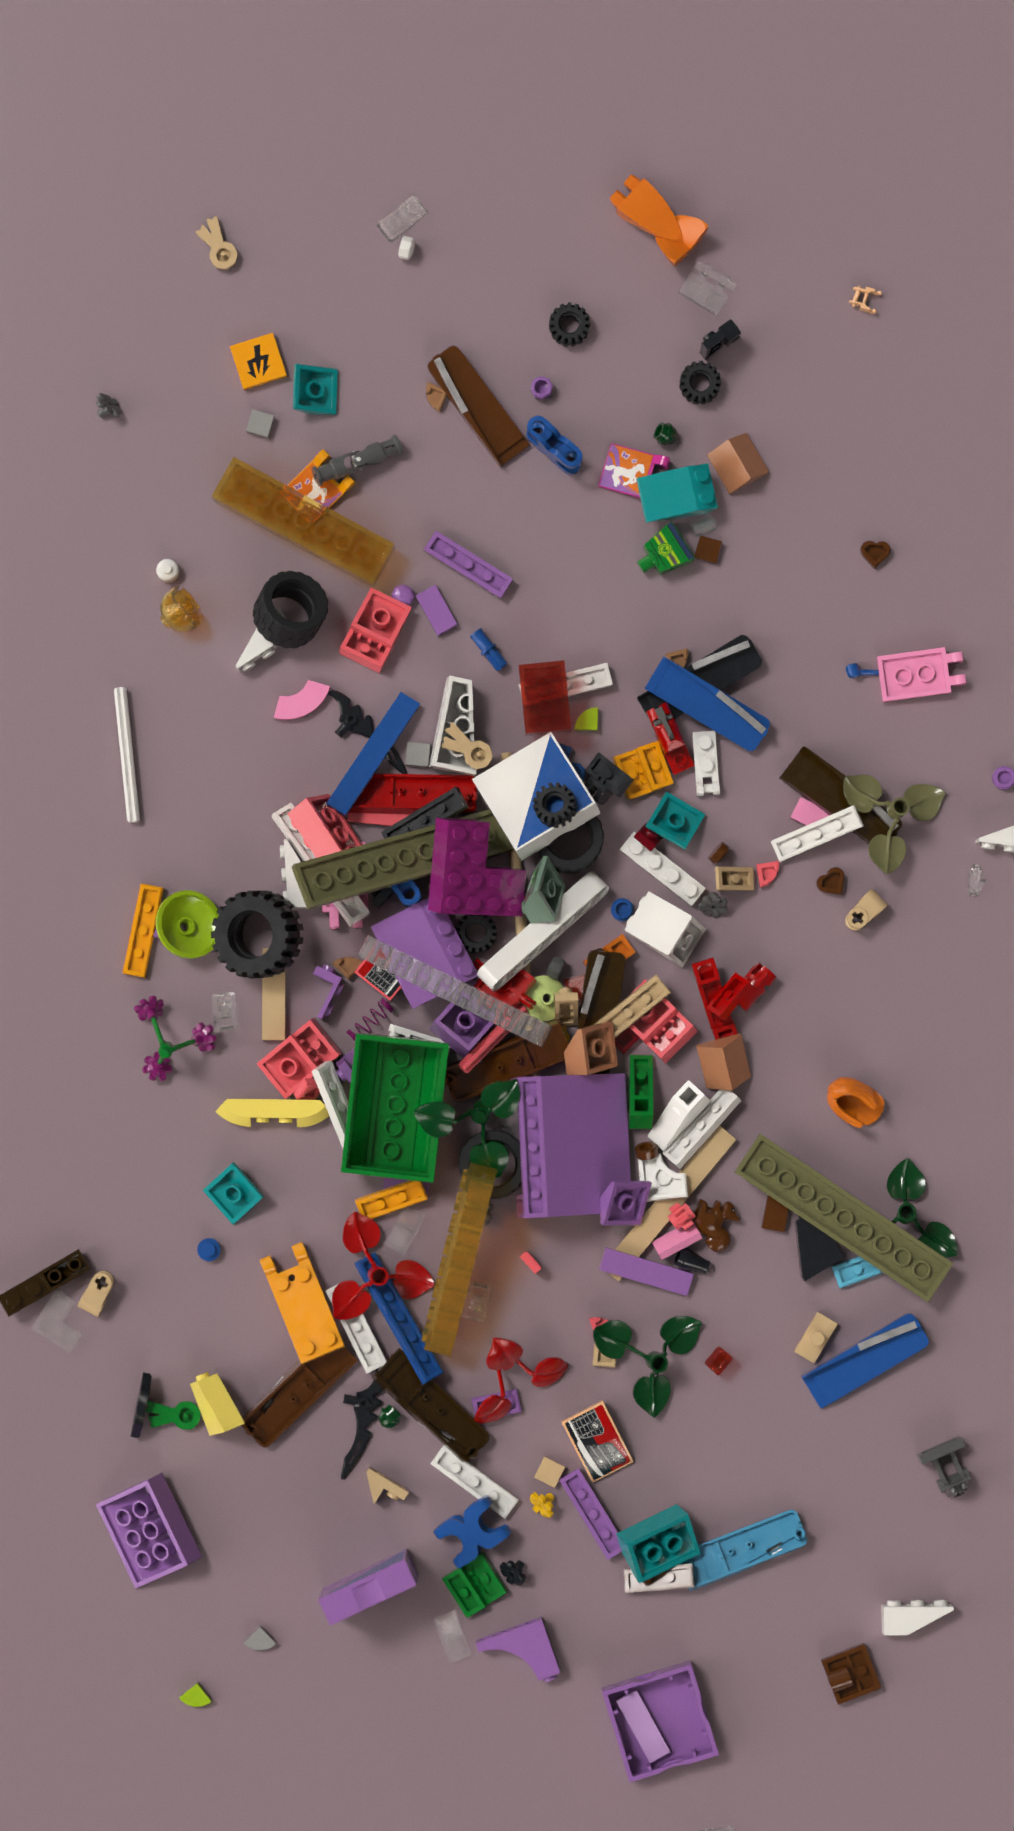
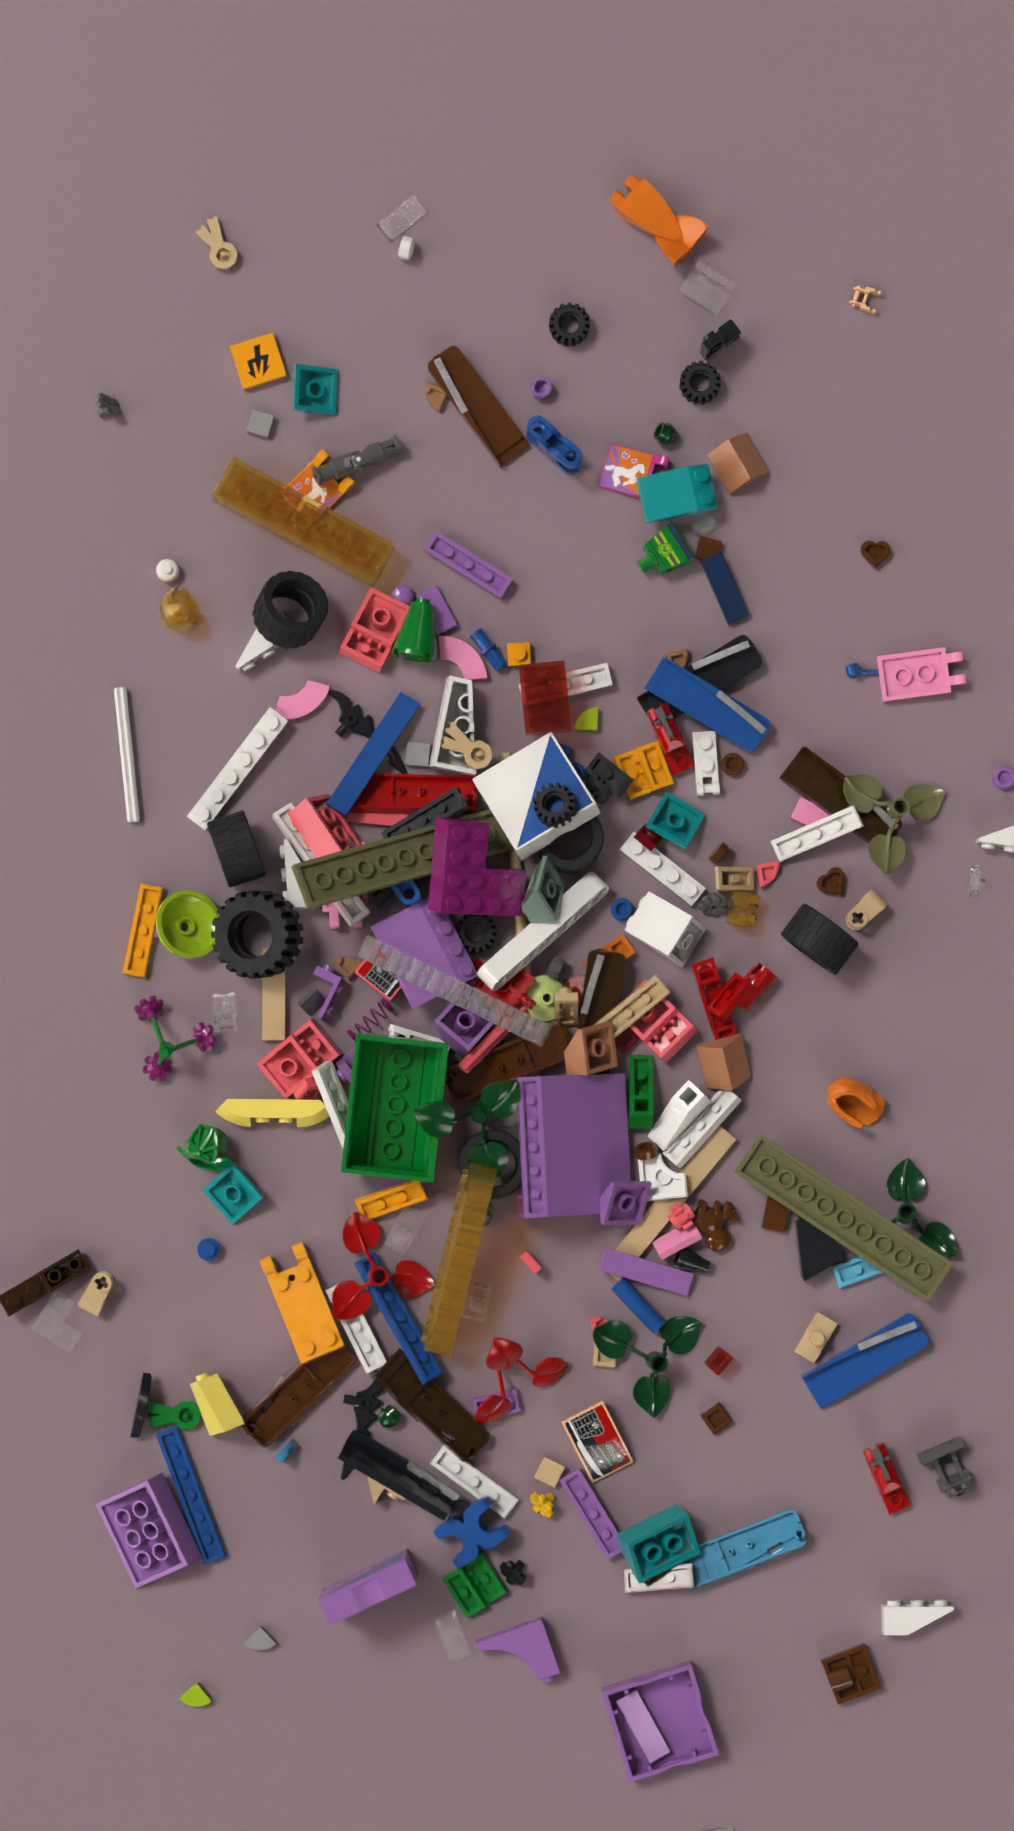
none -> blue tile [155,1426,227,1565]
none -> green piece [177,1124,232,1172]
none -> white plate [187,707,289,830]
none -> black tyre [207,811,266,888]
none -> dark azure tile [275,1438,298,1463]
none -> dark grey slope [298,988,325,1016]
none -> black piece [338,1430,463,1522]
none -> green cone [392,598,437,663]
none -> bright pink tile [439,636,487,680]
none -> light orange plate [507,642,531,667]
none -> blue piece [611,1277,666,1334]
none -> dark blue tile [700,552,749,624]
none -> reddish brown tile [700,1402,732,1435]
none -> reddish brown tile [721,753,744,776]
none -> clear yellow wheel [726,891,761,928]
none -> black tyre [781,904,858,975]
none -> red plate [862,1442,911,1514]

